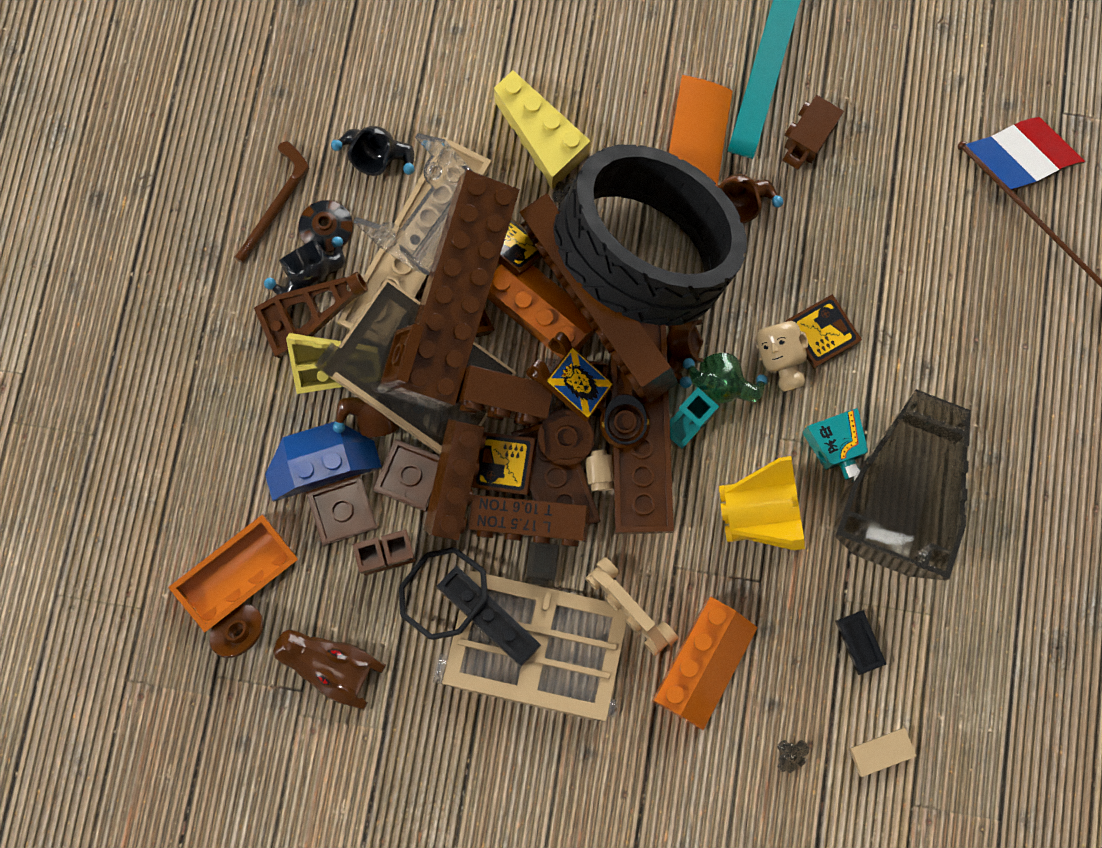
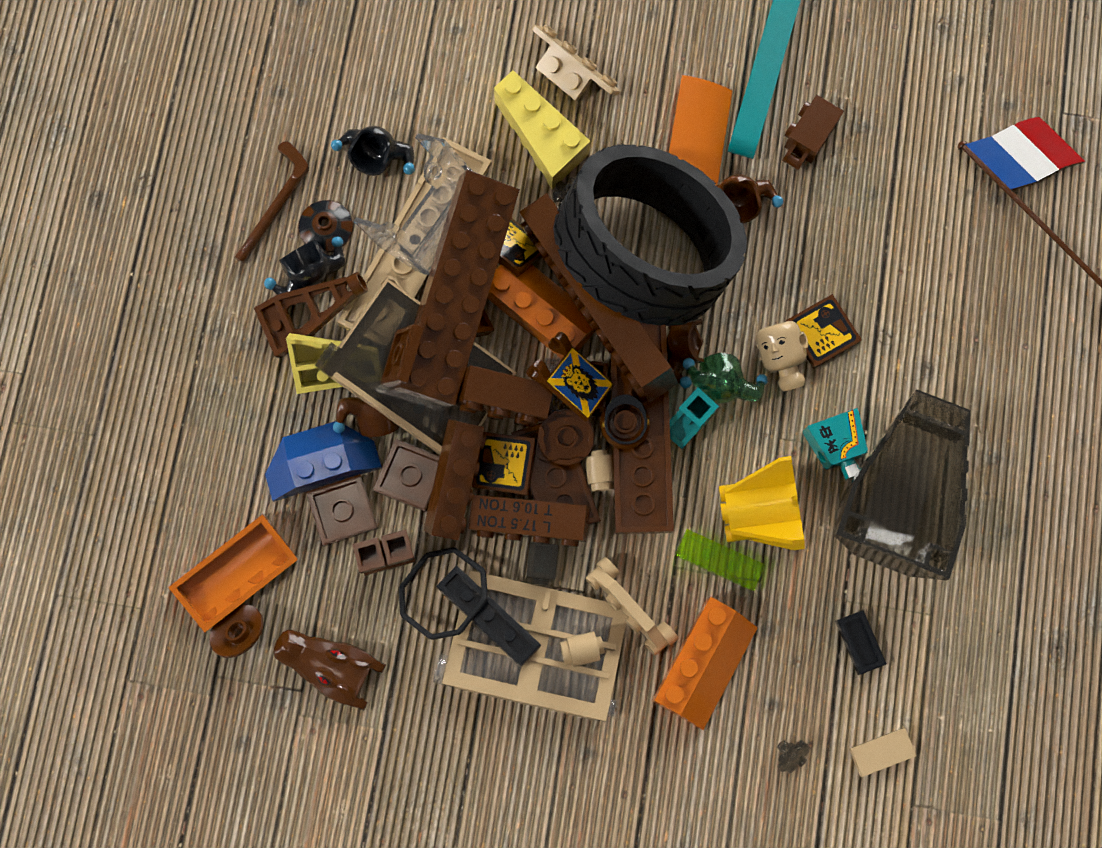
none -> tan bracket [531,24,621,101]
none -> tan brick [560,631,605,667]
none -> clear neon green tile [674,529,766,591]

